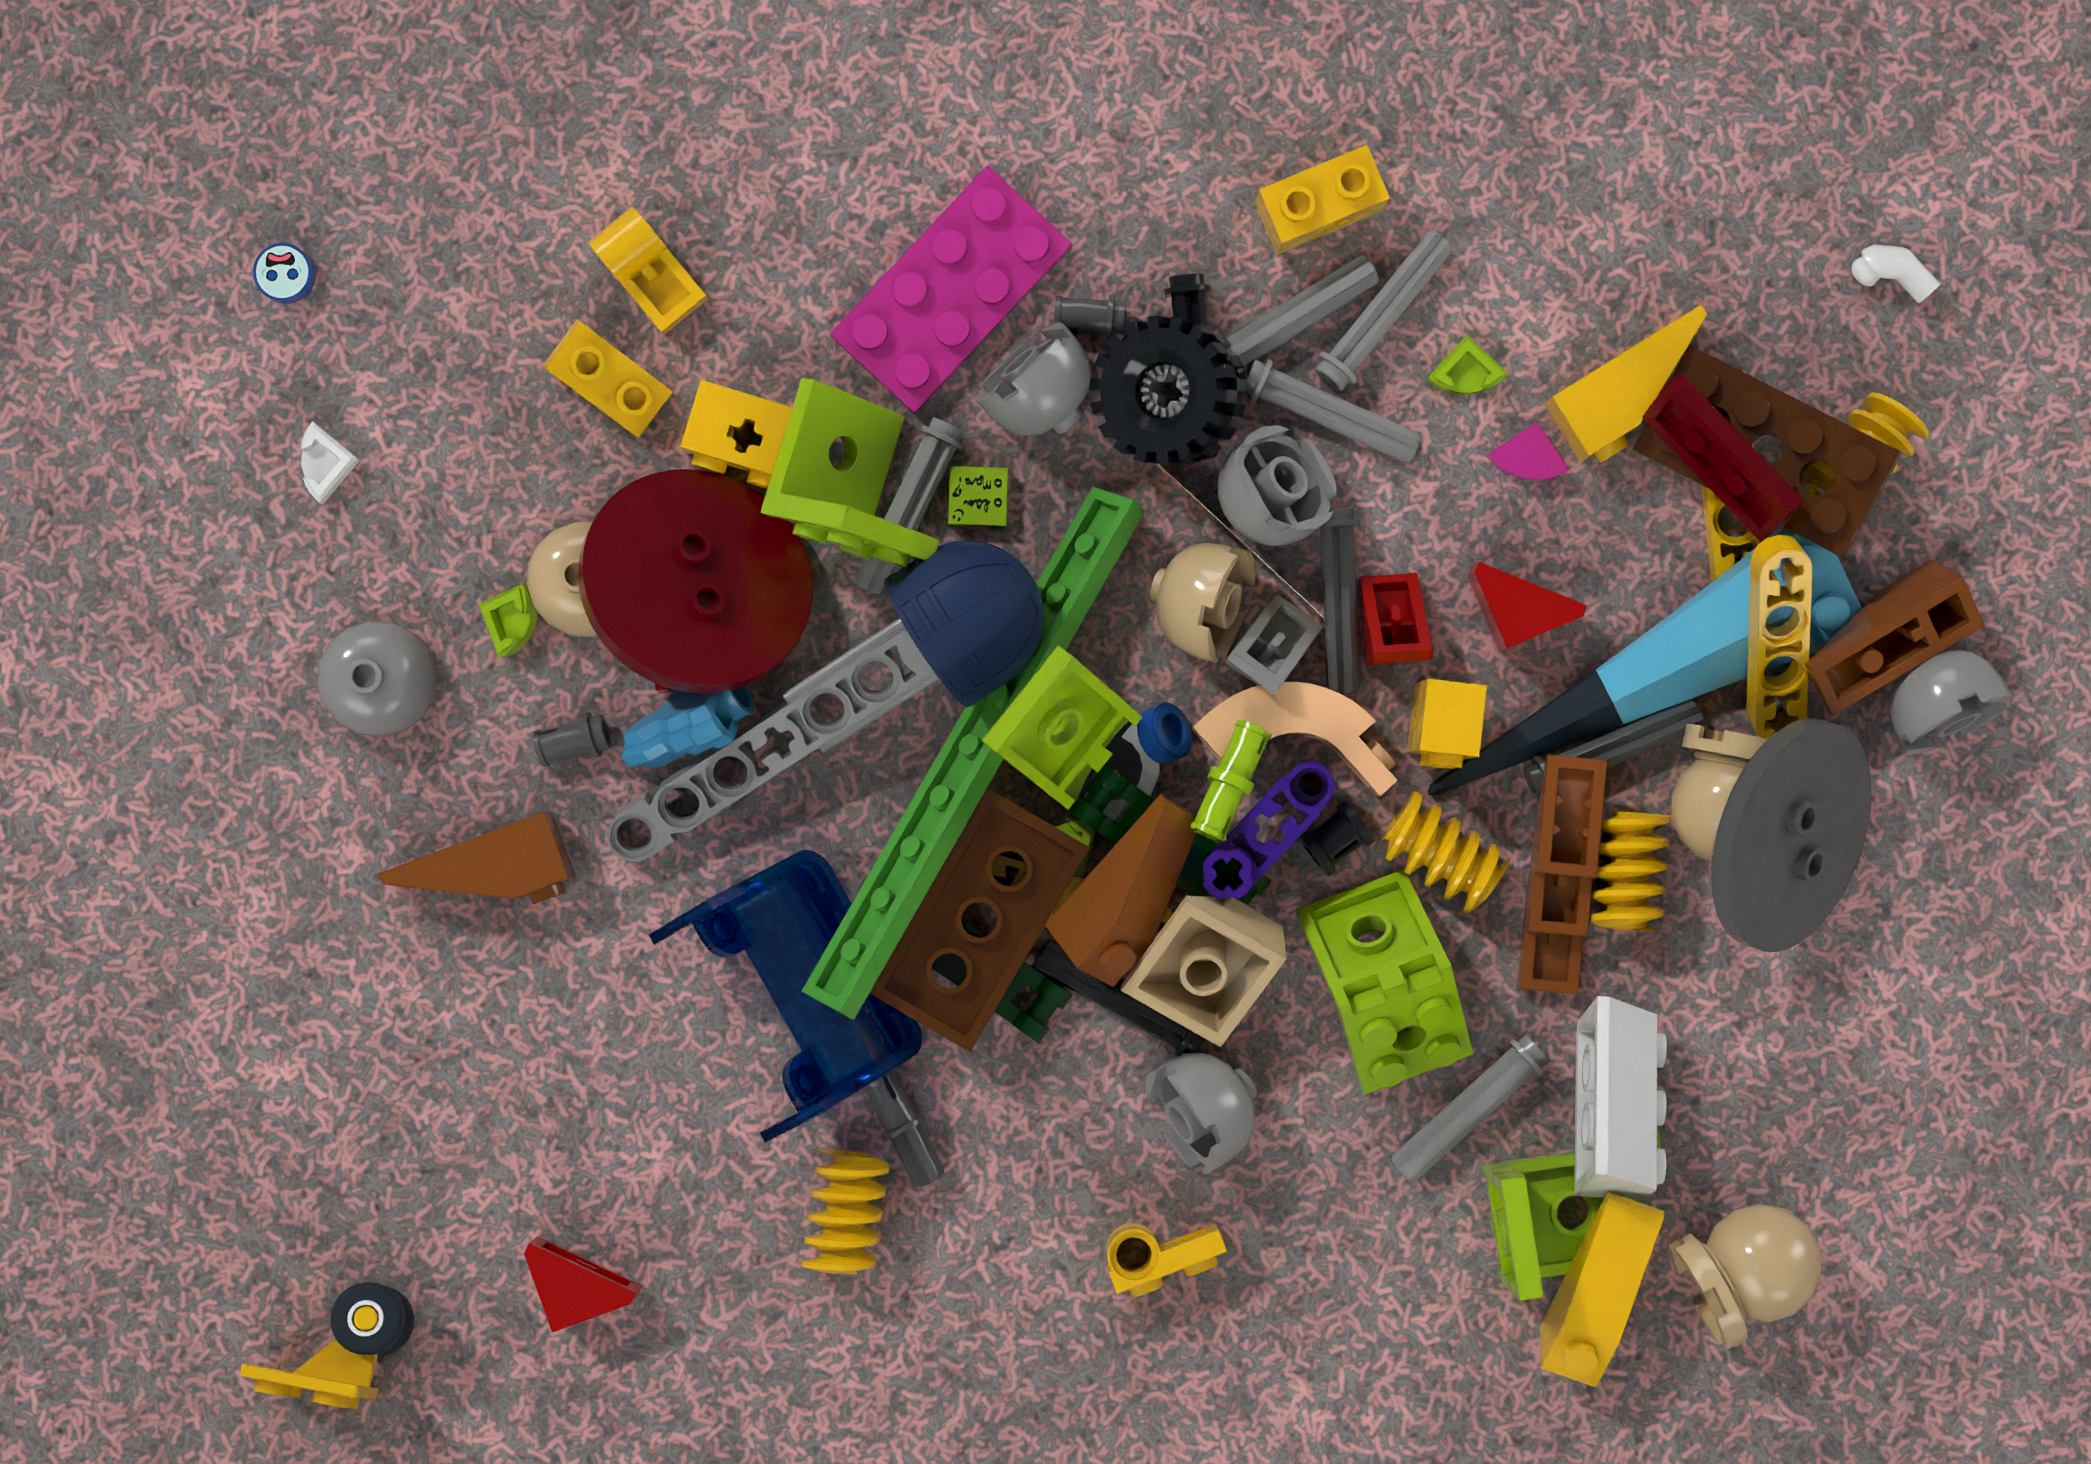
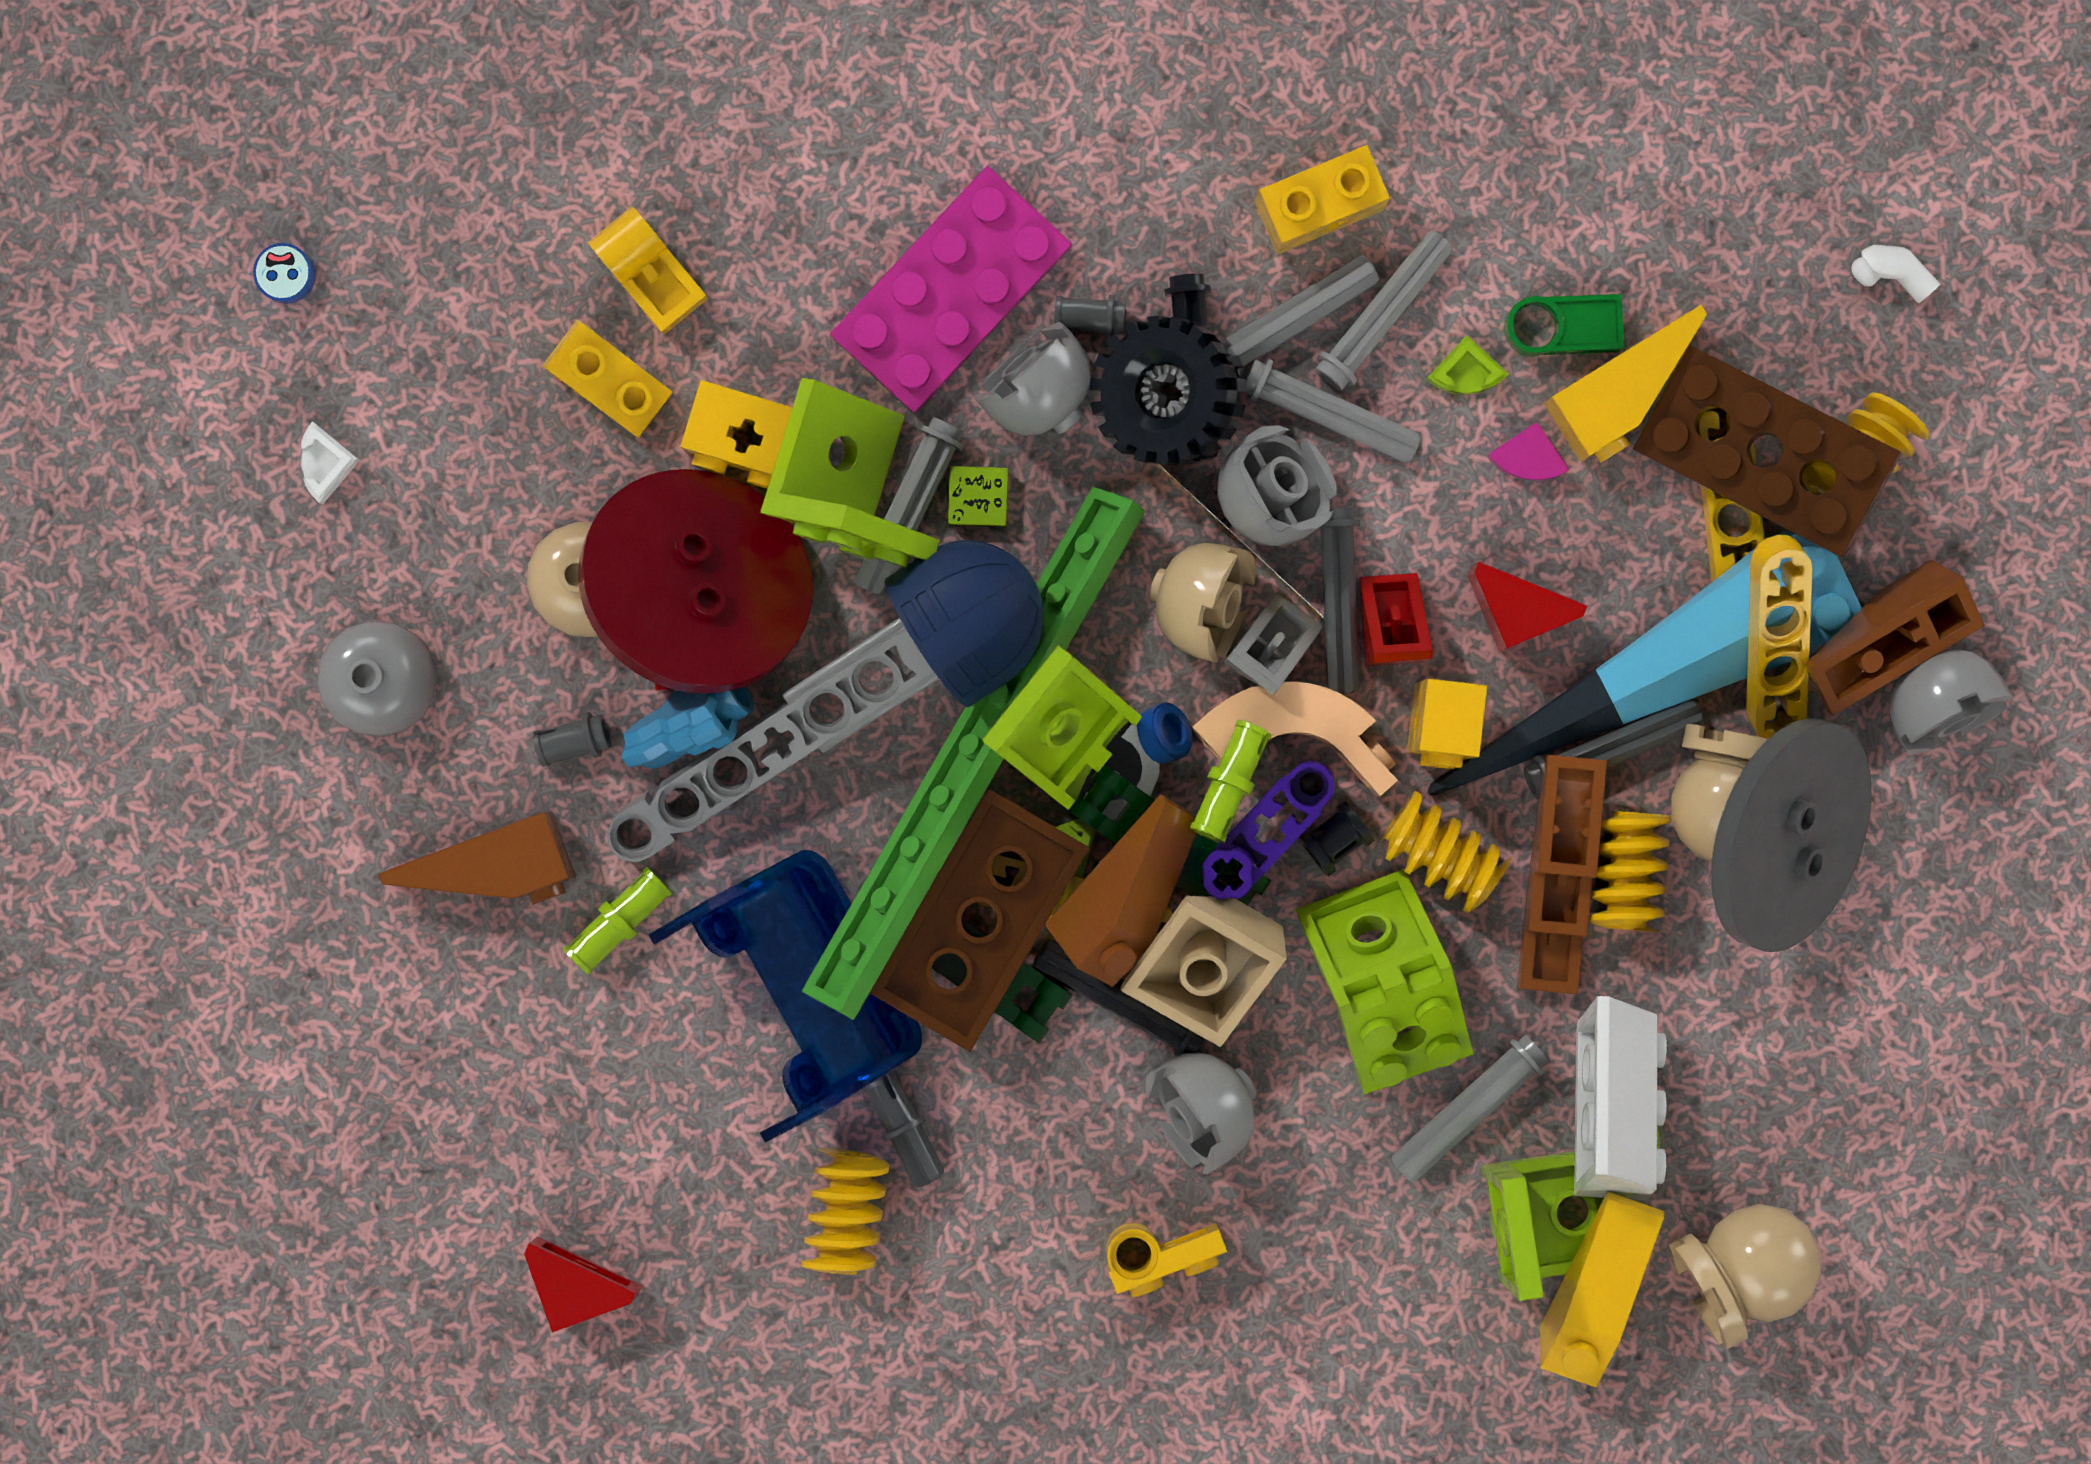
plate [239,1282,414,1409] -> none
lime tile [478,583,538,658] -> none
dark red plate [1642,374,1805,542] -> none
none -> lime pin [562,867,673,975]
none -> green piece [1503,294,1624,357]

